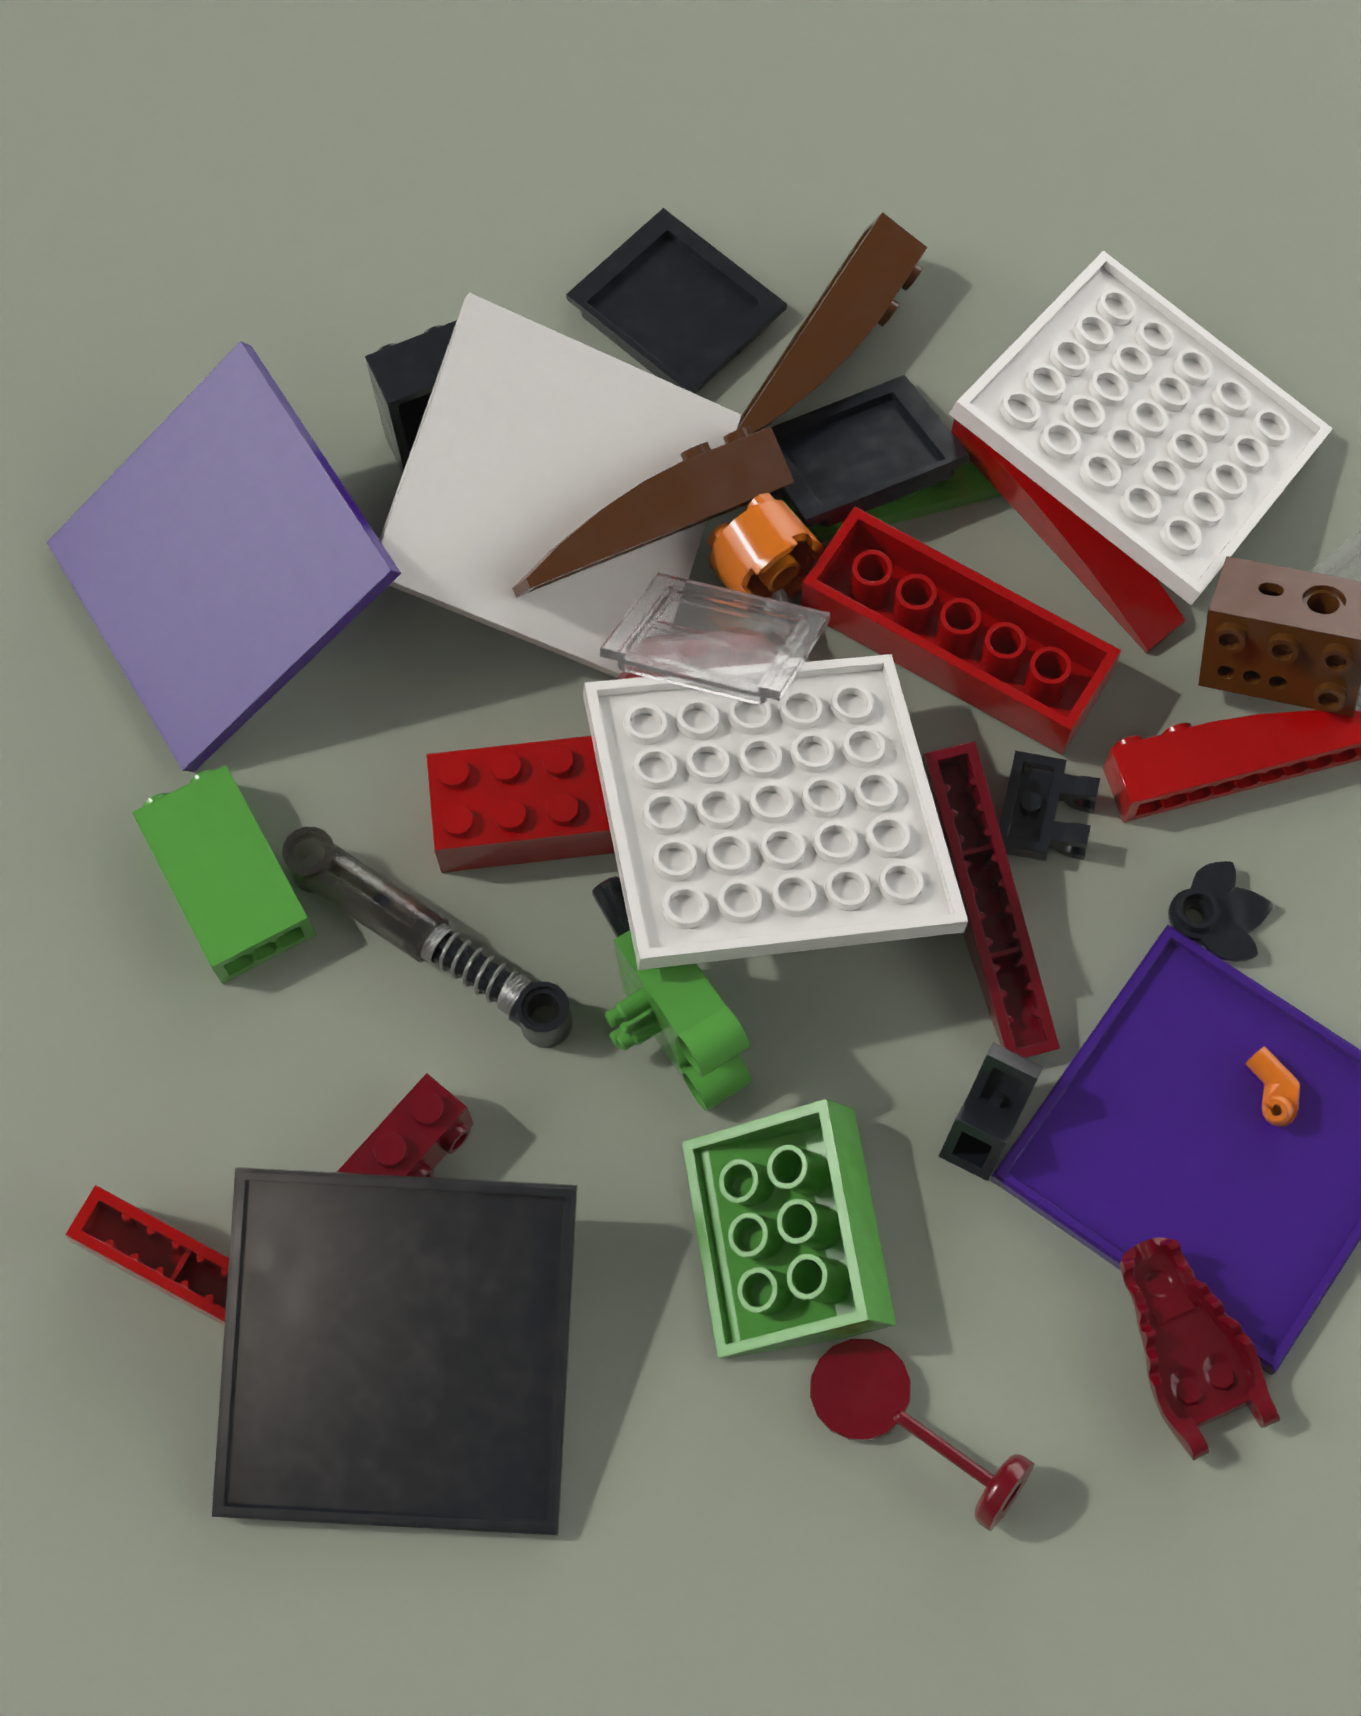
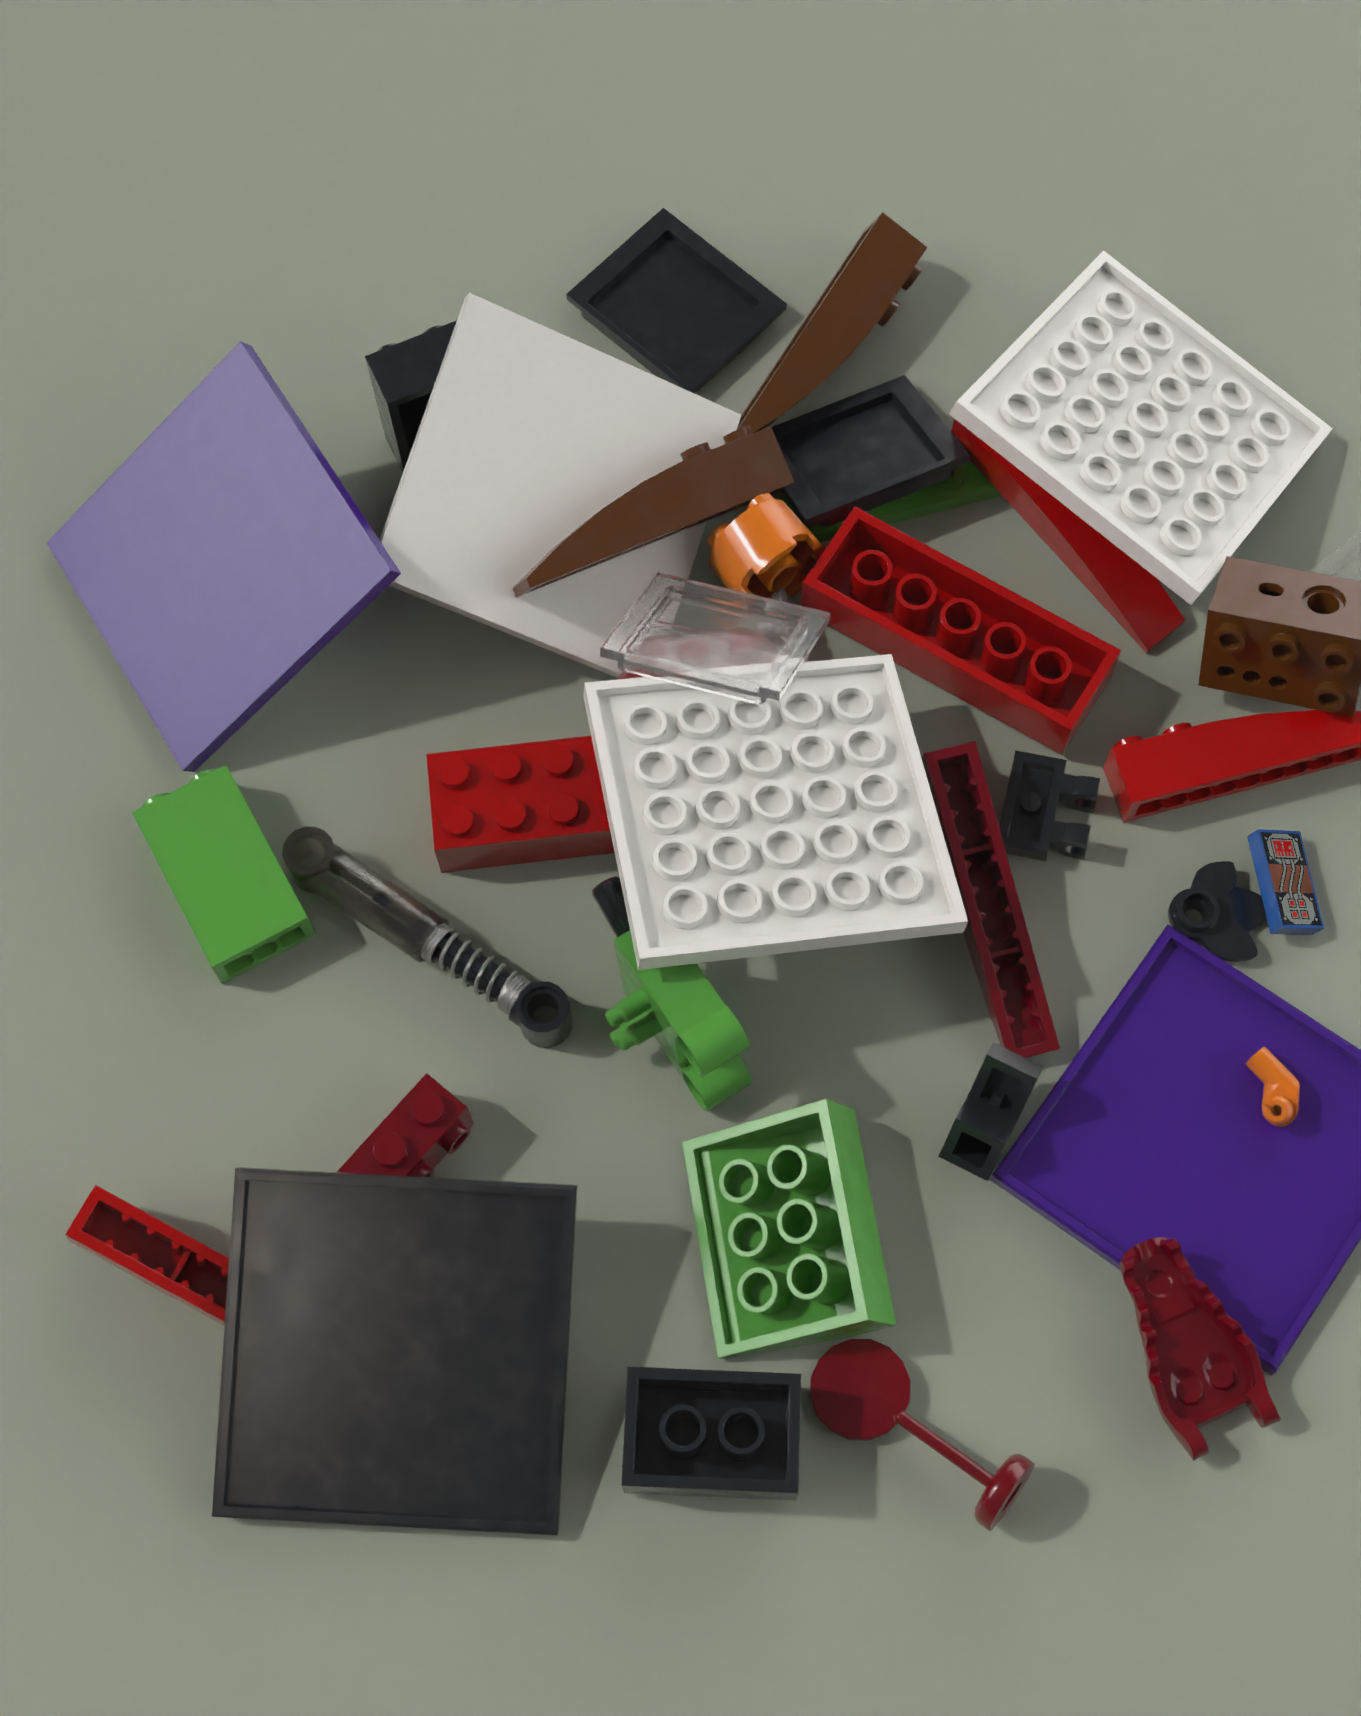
none -> black brick [621,1366,801,1501]
none -> tile [1247,829,1324,935]

